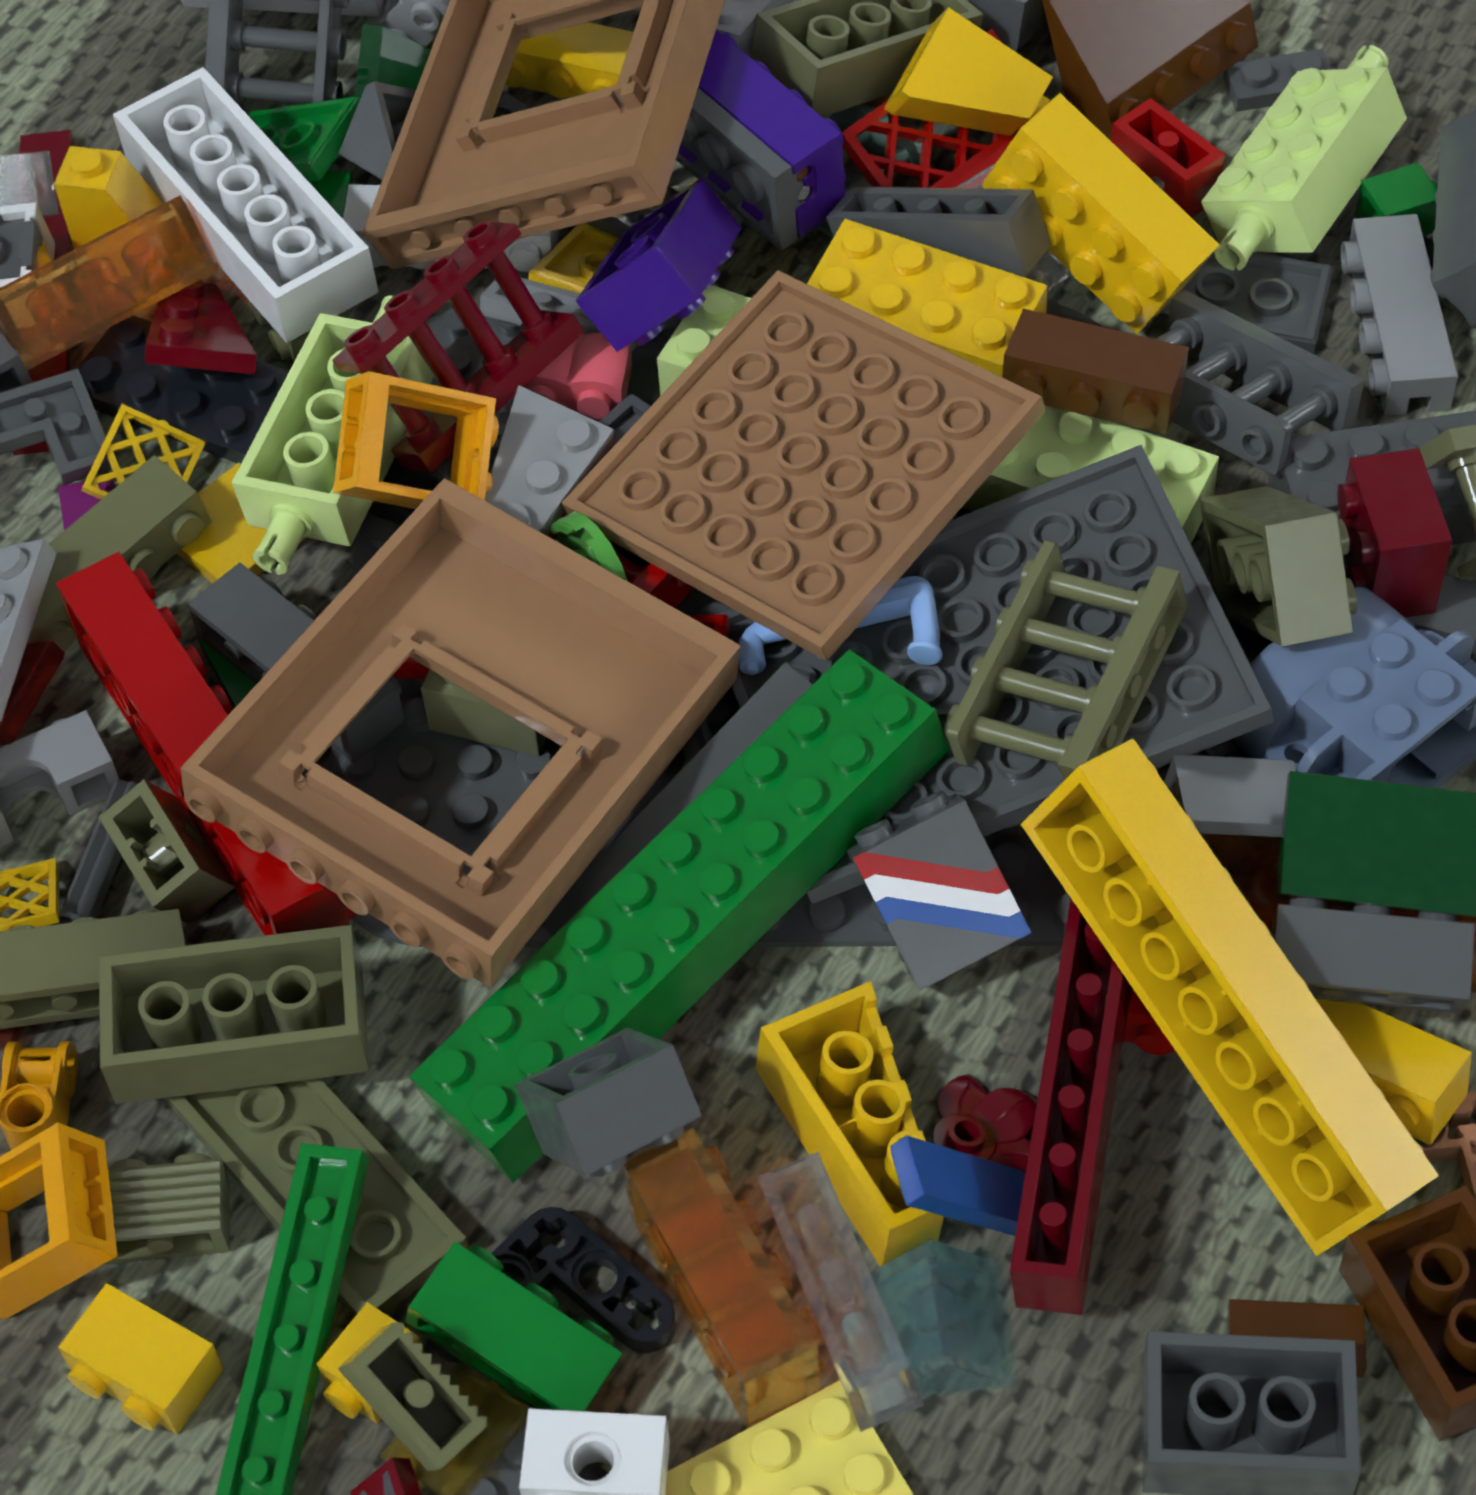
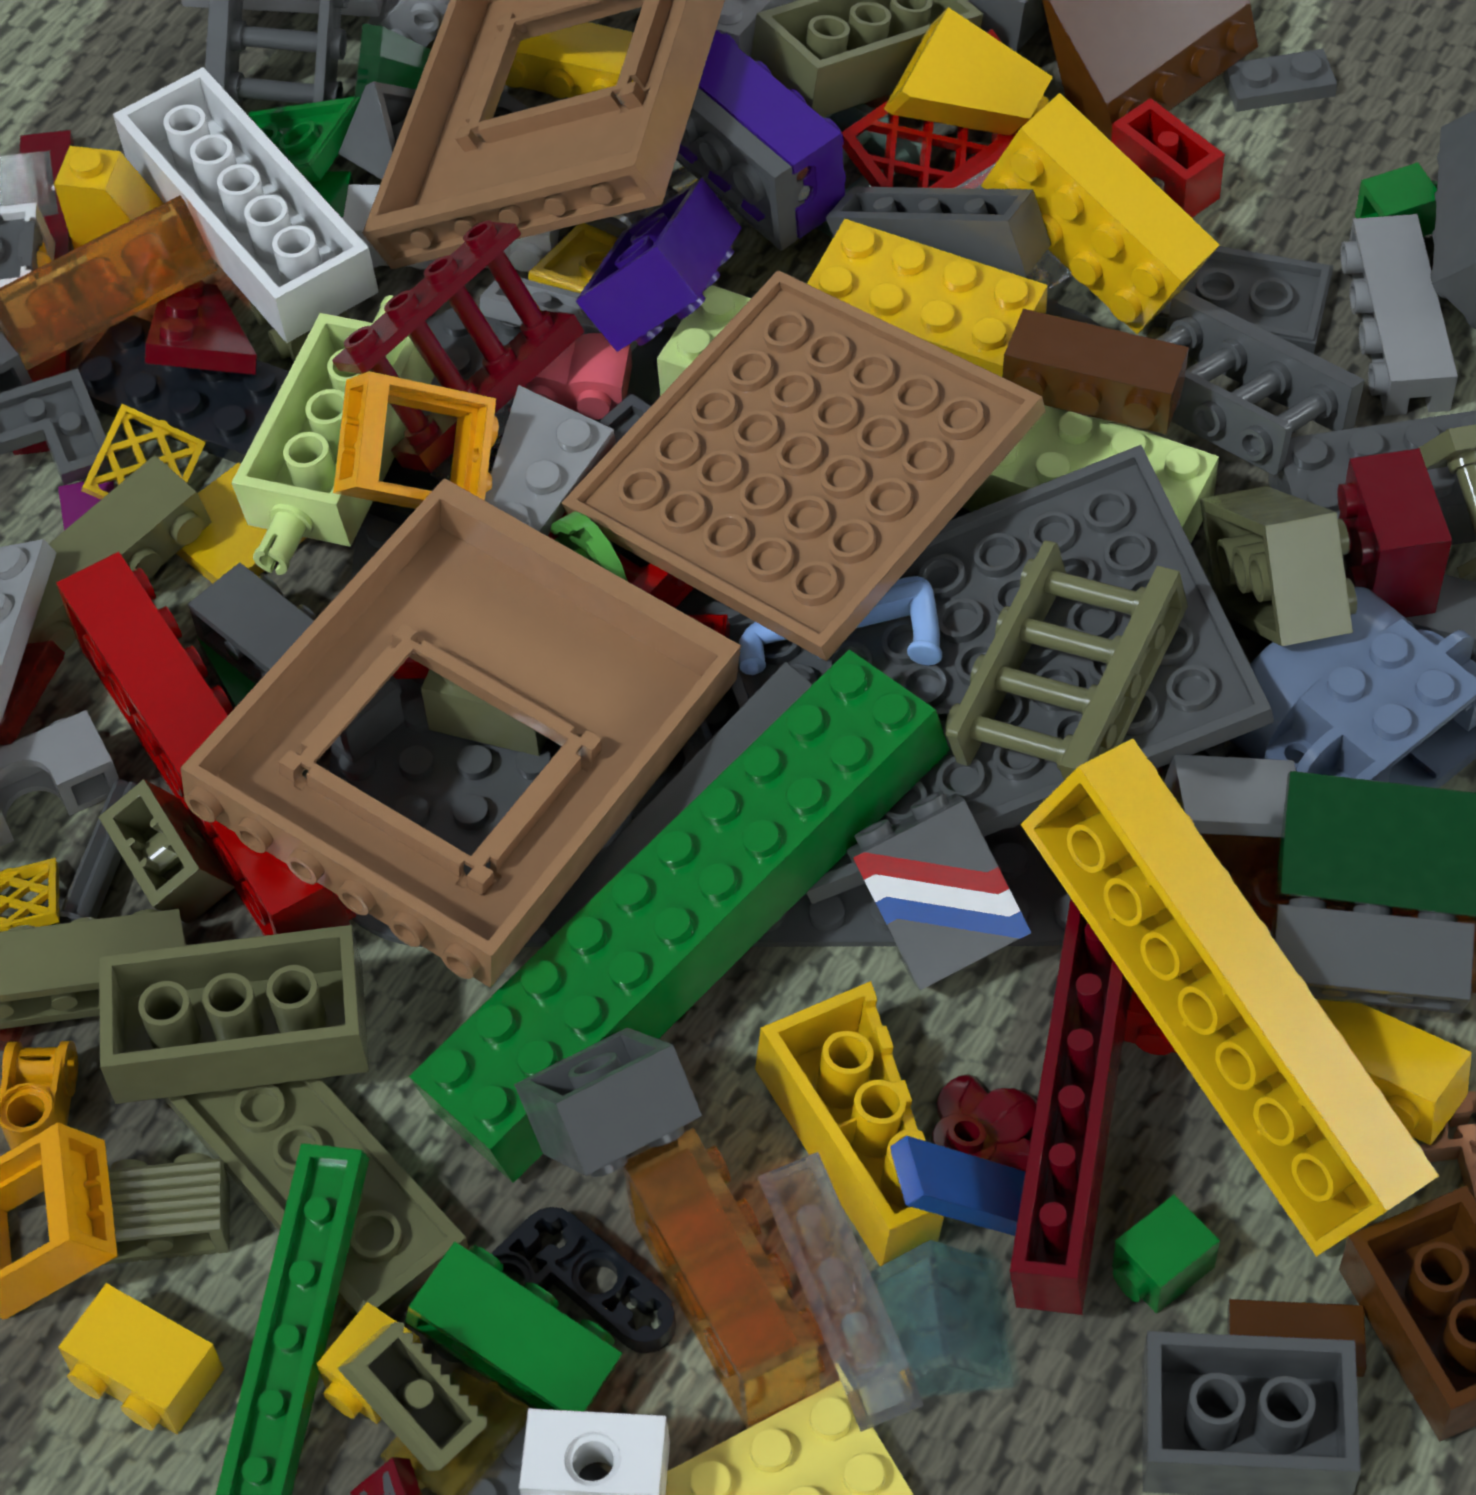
yellowish green brick [1201,45,1407,271] -> none
none -> green brick [1112,1194,1220,1314]

